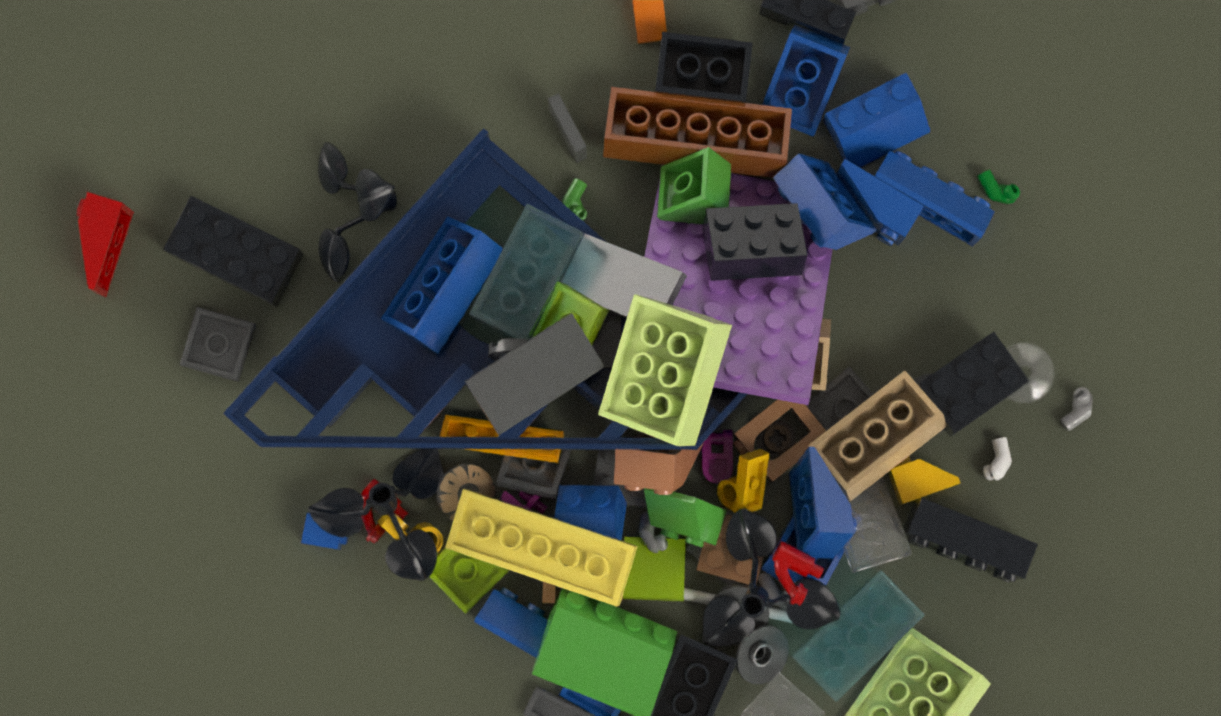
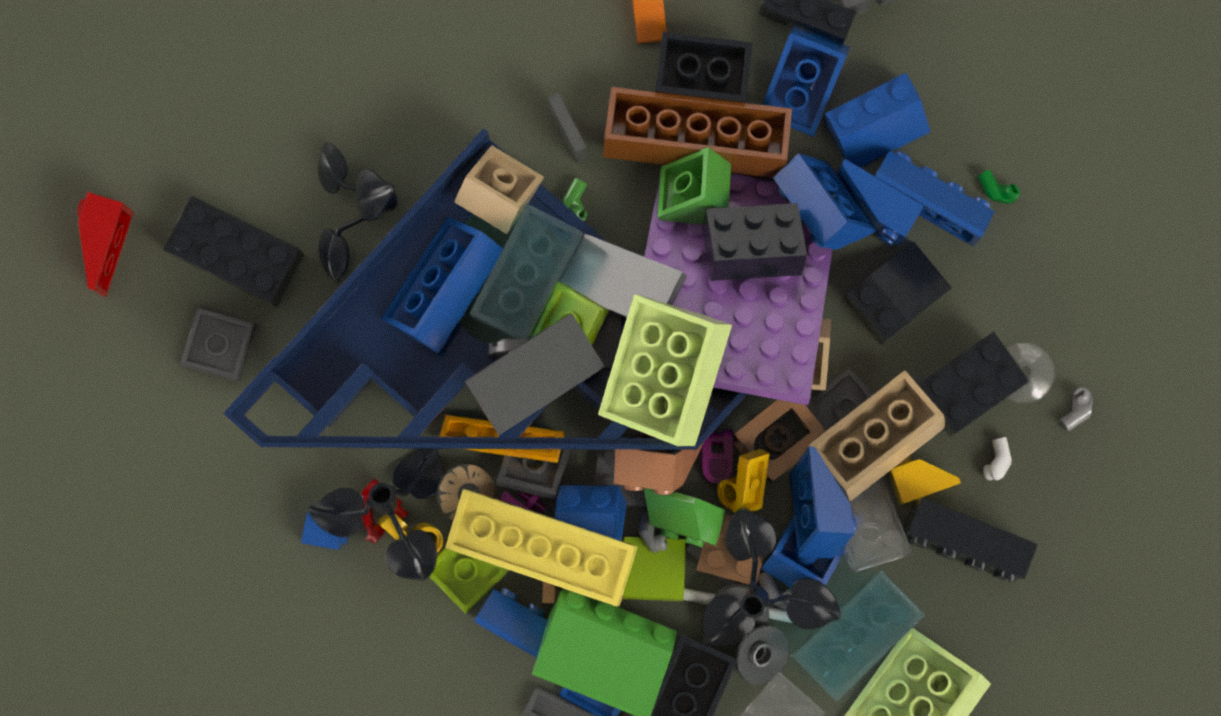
red plant [772,541,824,606] -> none
none -> tan slope [454,145,544,234]
none -> black slope [844,242,952,345]

